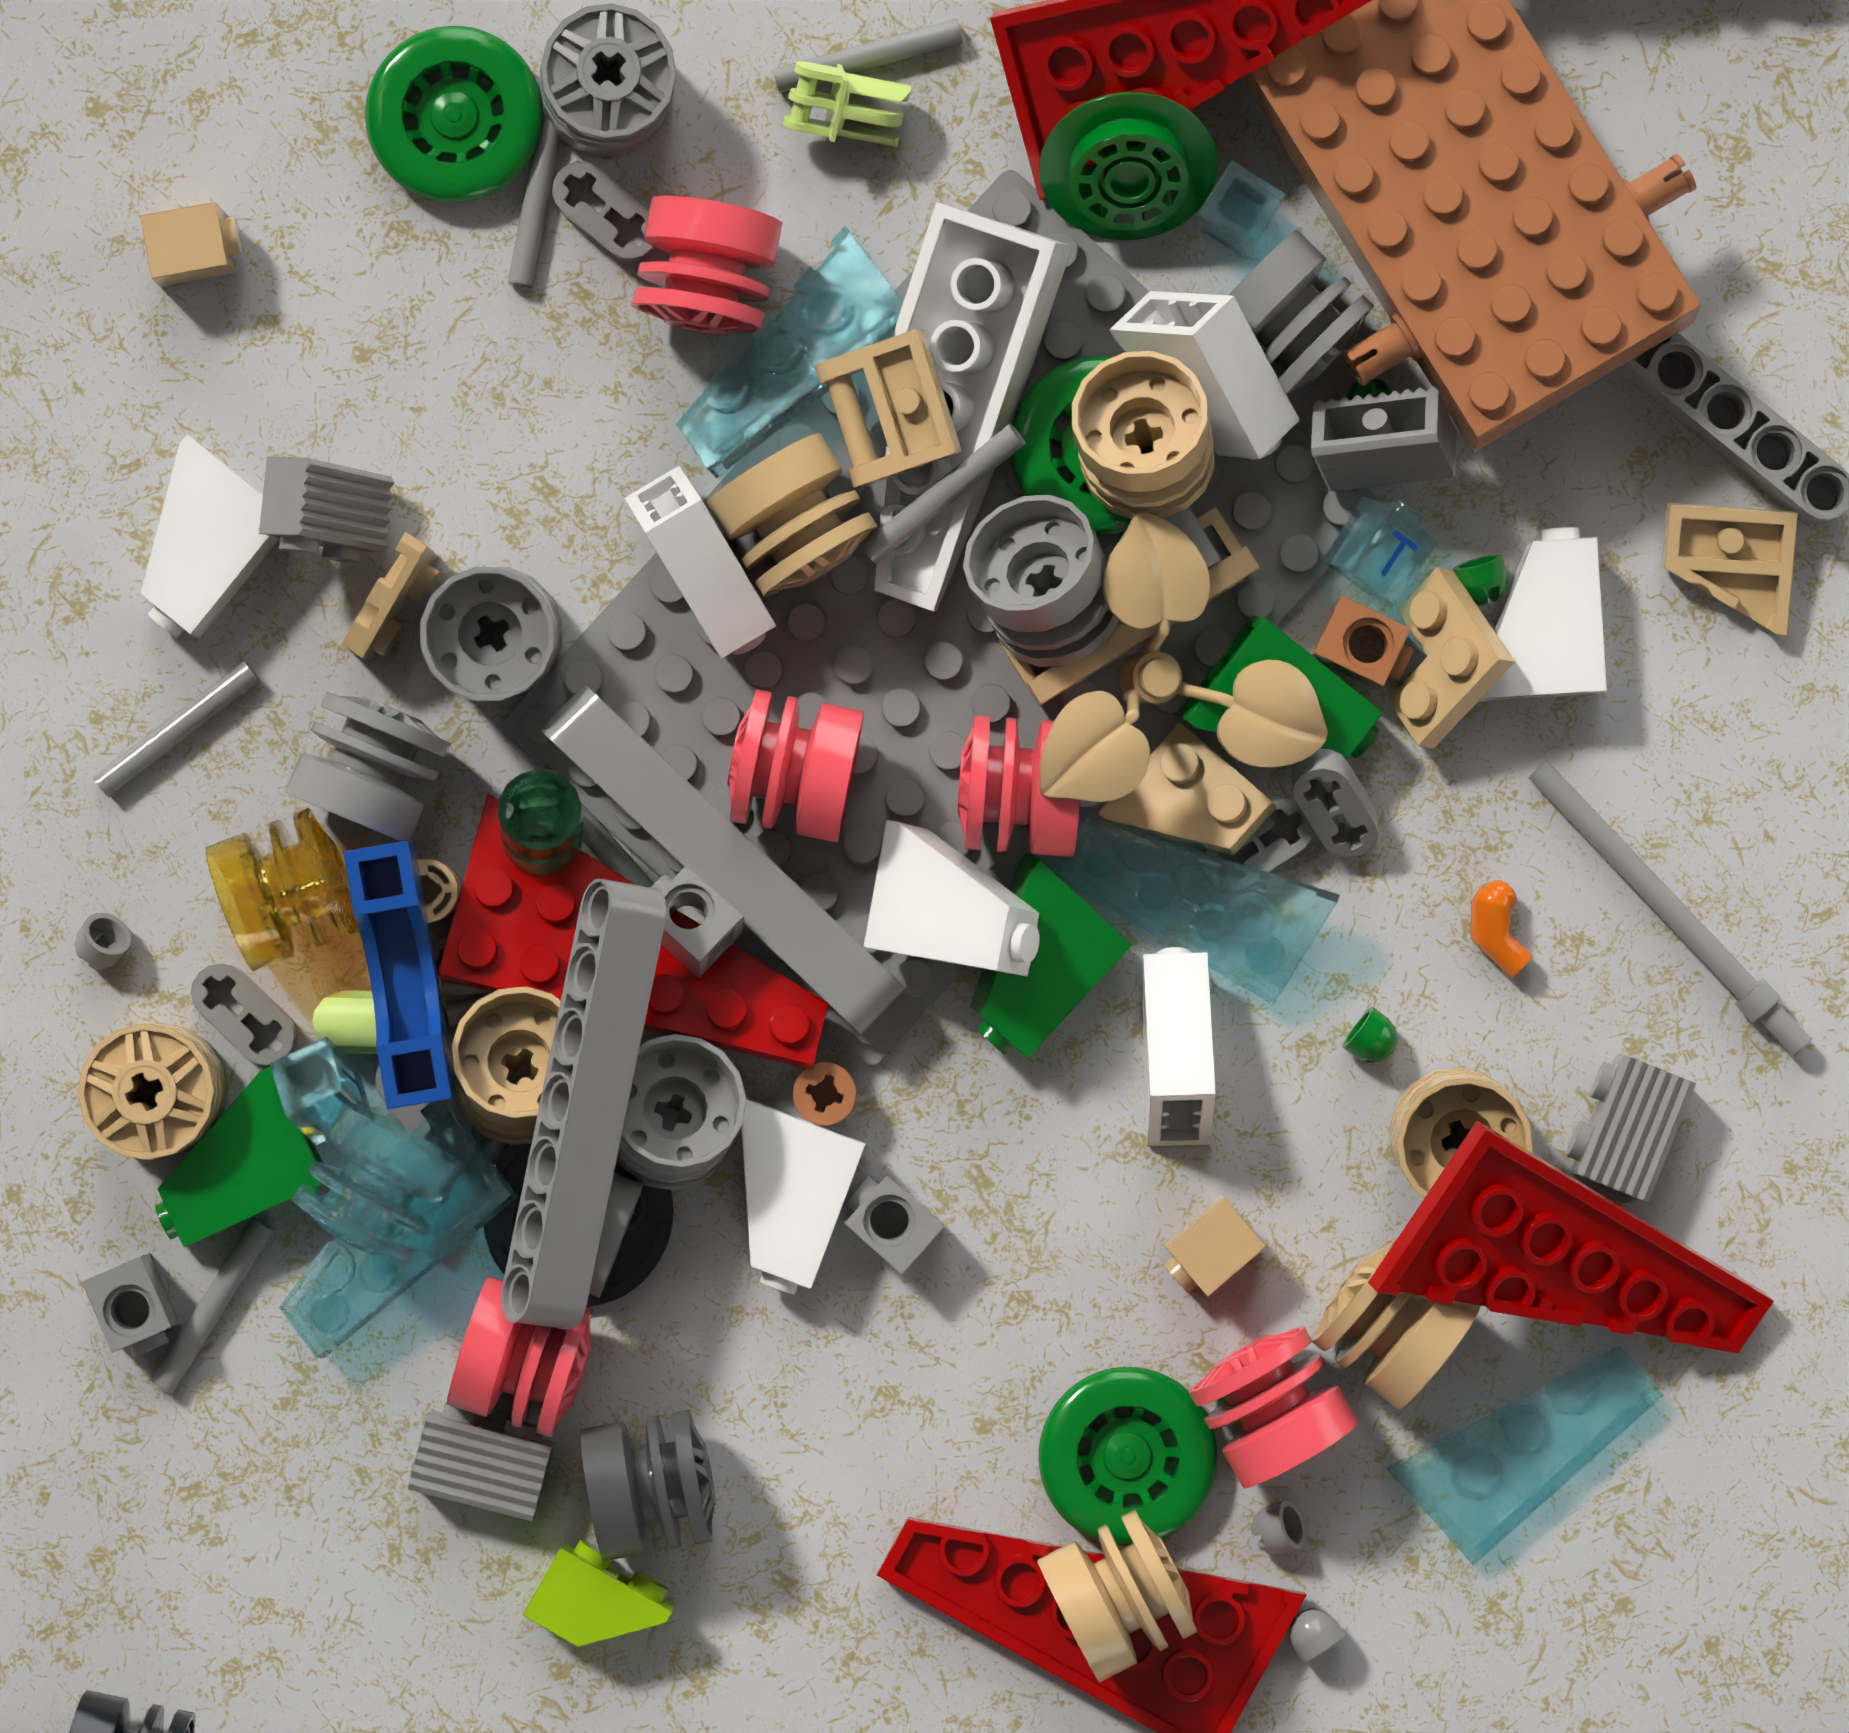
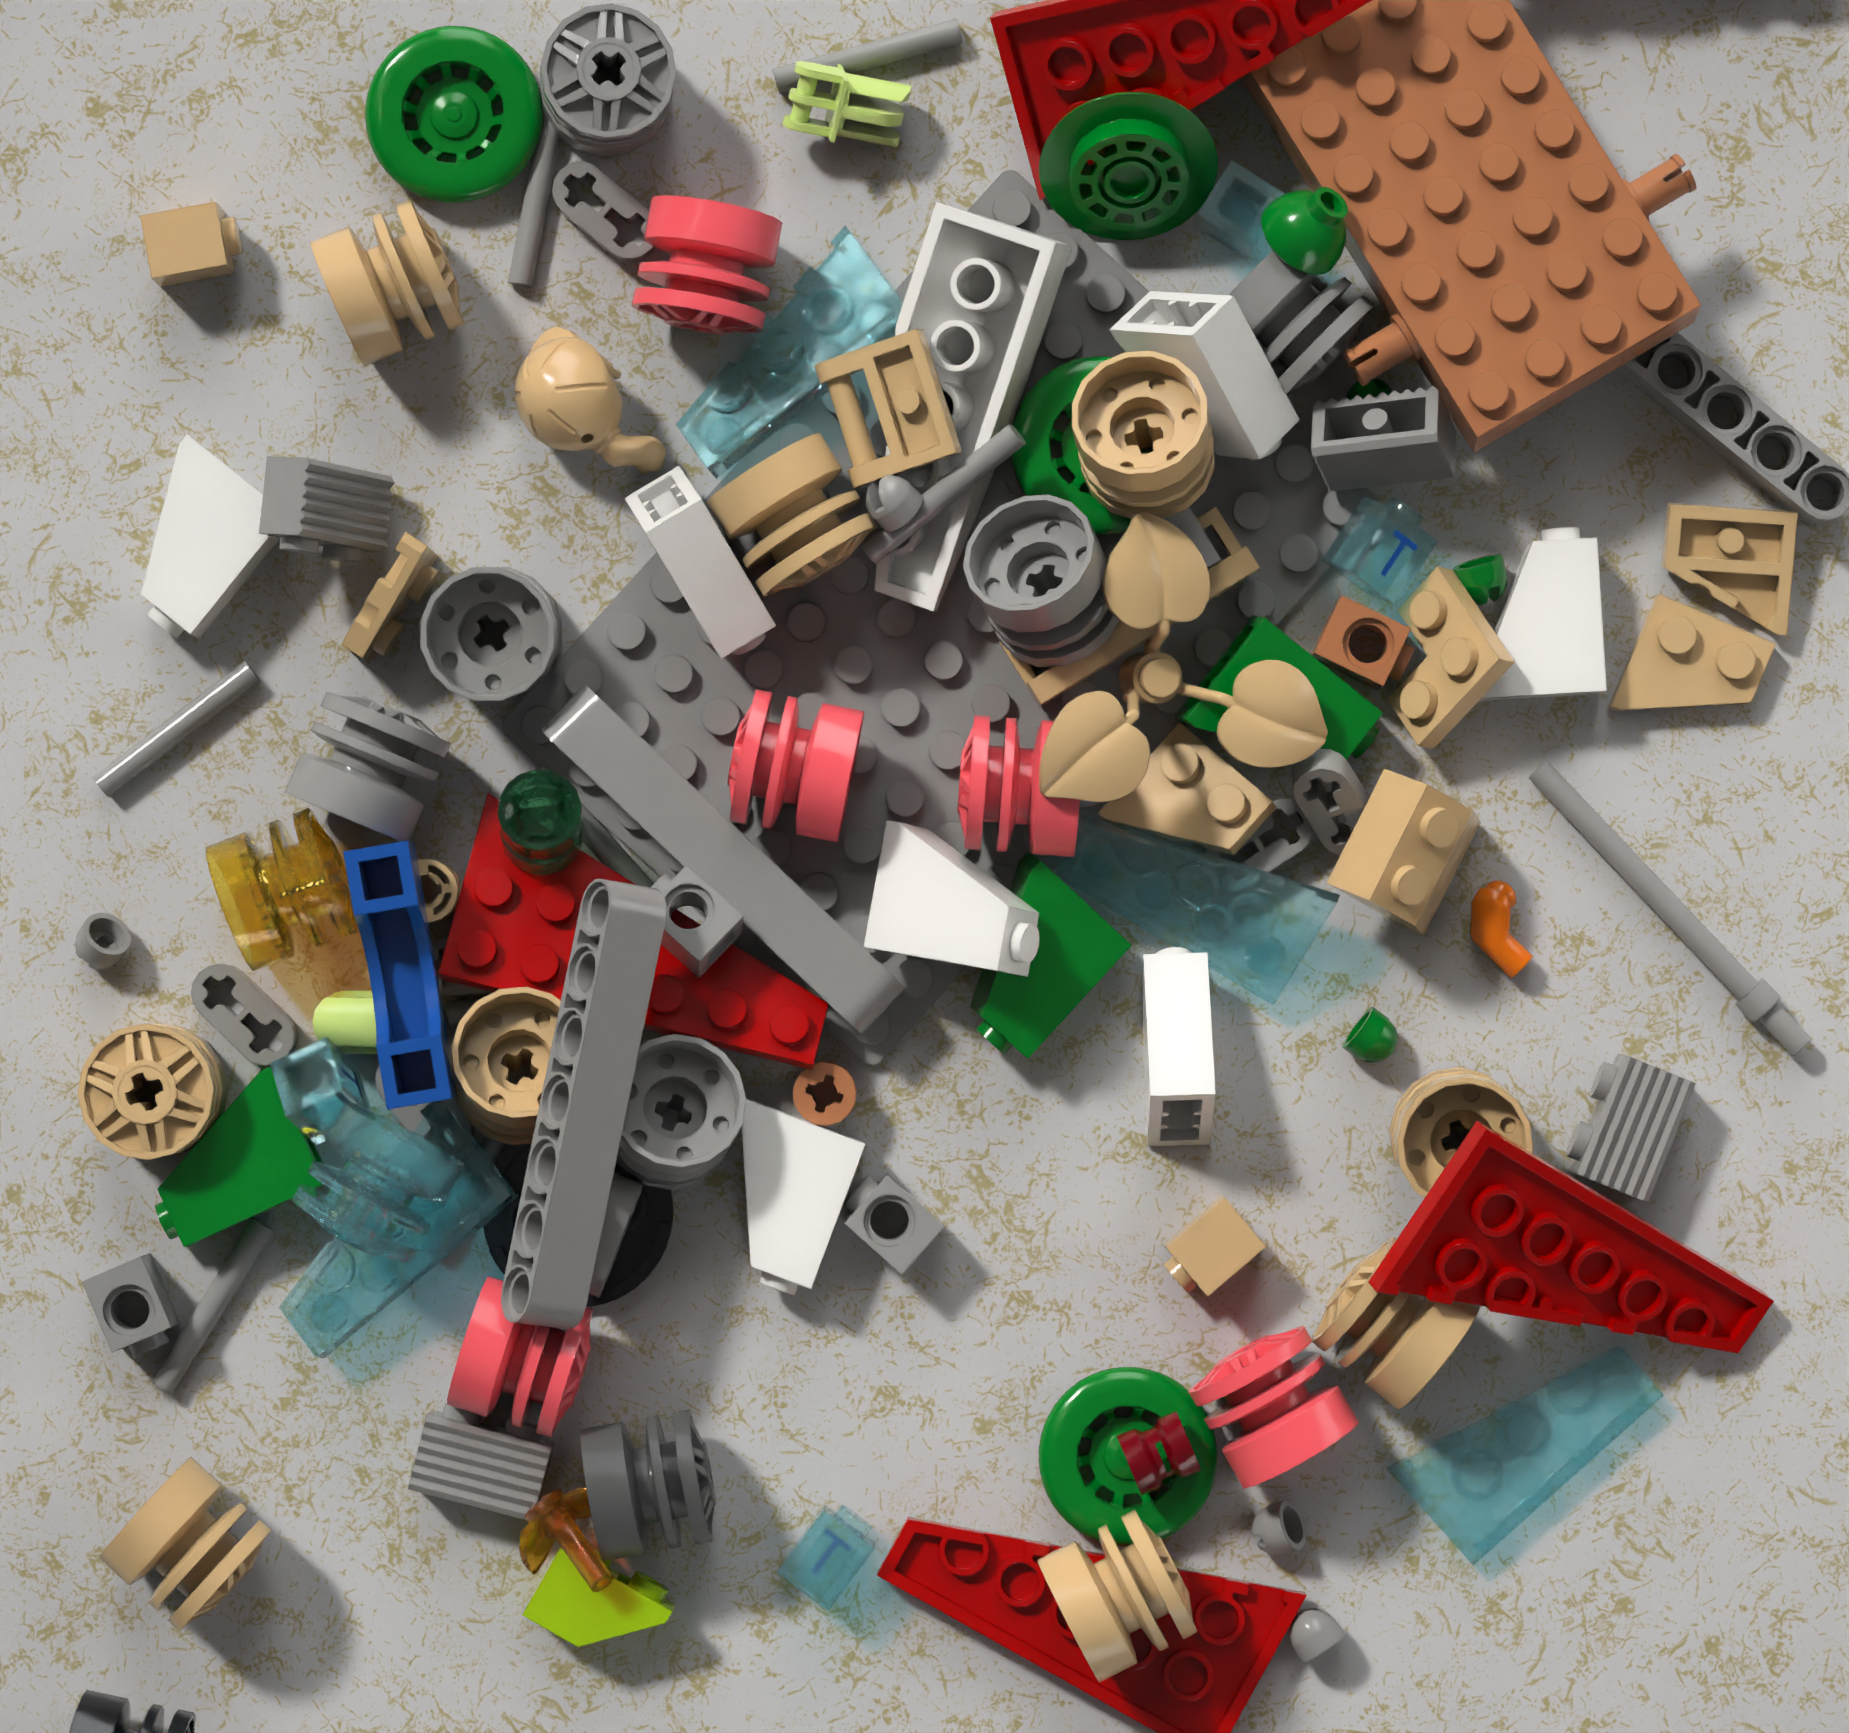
none -> tan wheel [98,1457,272,1631]
none -> tan wheel [310,199,465,367]
none -> tan piece [514,326,667,475]
none -> clear orange plant [519,1487,614,1592]
none -> clear light blue brick [777,1504,875,1611]
none -> light grey hinge [866,475,923,532]
none -> dark red wheel [1117,1411,1201,1496]
none -> green brick [1261,187,1348,275]
none -> tan slope [1327,769,1481,936]
none -> tan wing [1608,594,1776,711]

